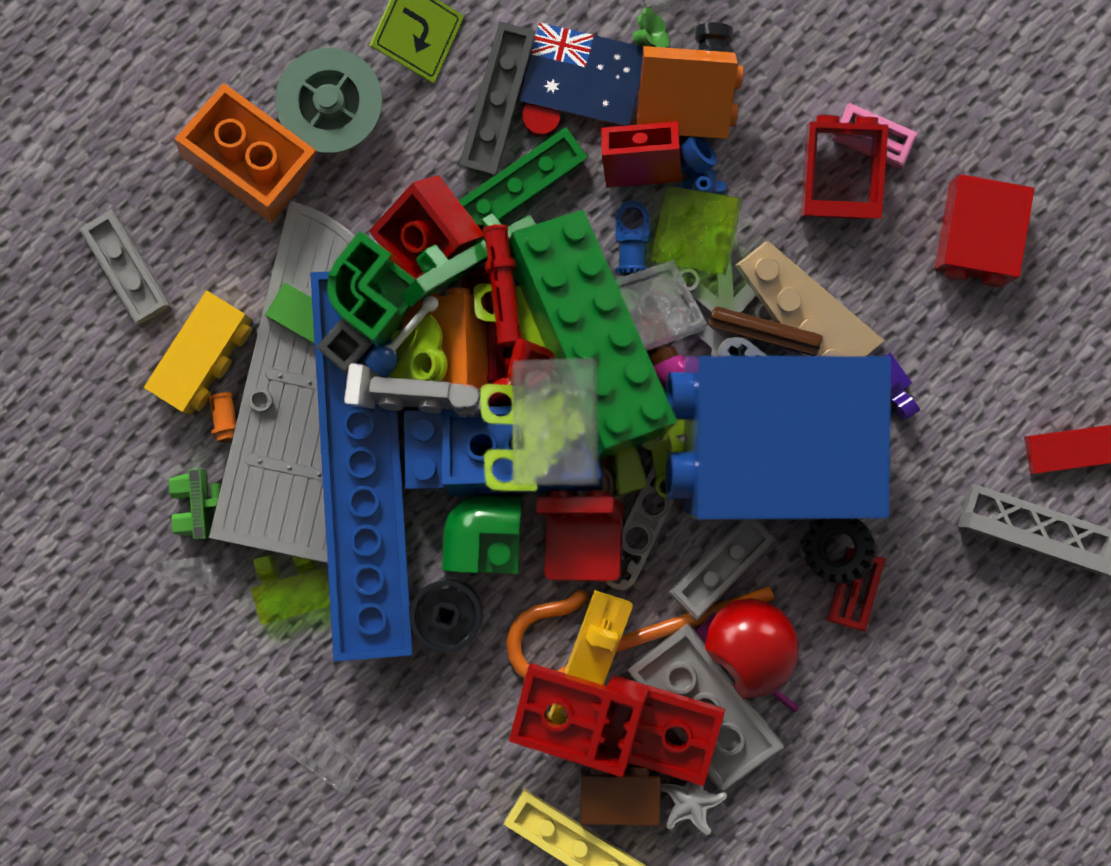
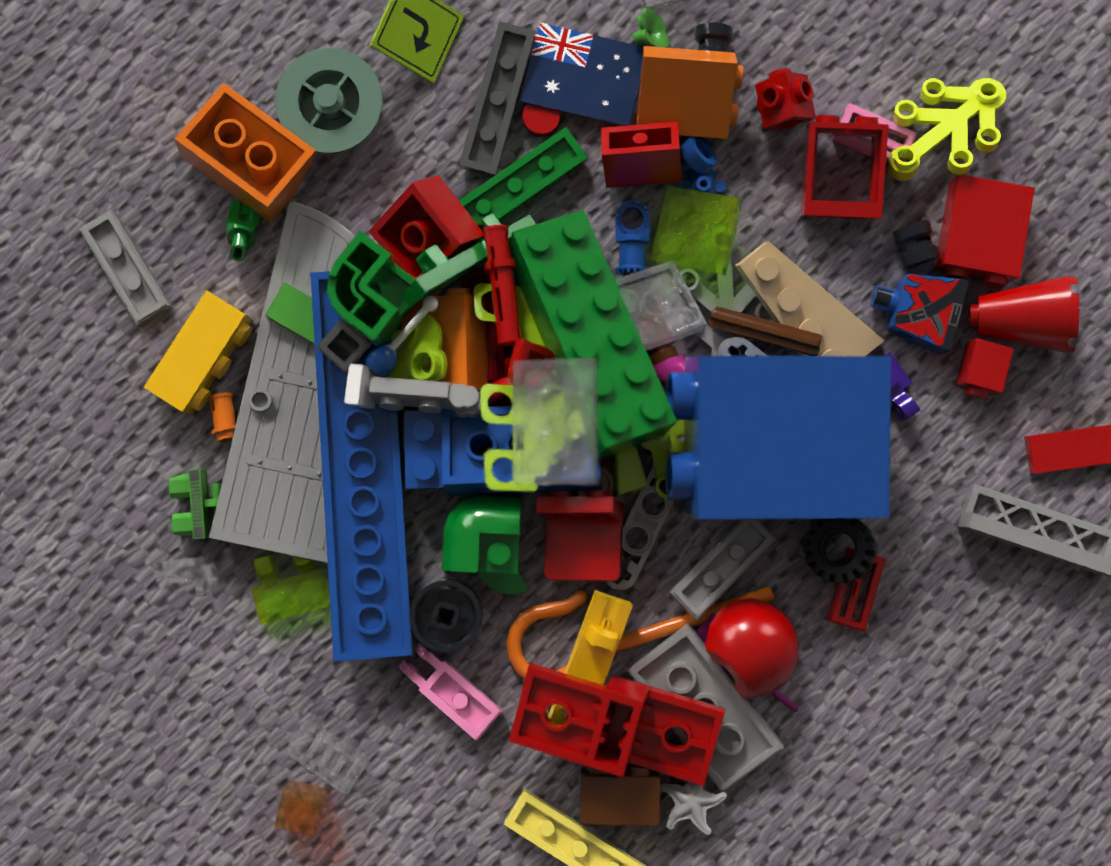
none -> green piece [226,199,260,261]
none -> clear orange brick [274,780,329,836]
none -> bright pink hinge [398,642,503,741]
none -> green tile [478,569,529,595]
none -> red brick [755,68,816,131]
none -> torso [870,274,969,355]
none -> neon yellow plant [887,78,1006,181]
none -> black wheel [892,220,941,269]
none -> red brick [955,338,1014,400]
none -> red cone [969,276,1079,353]

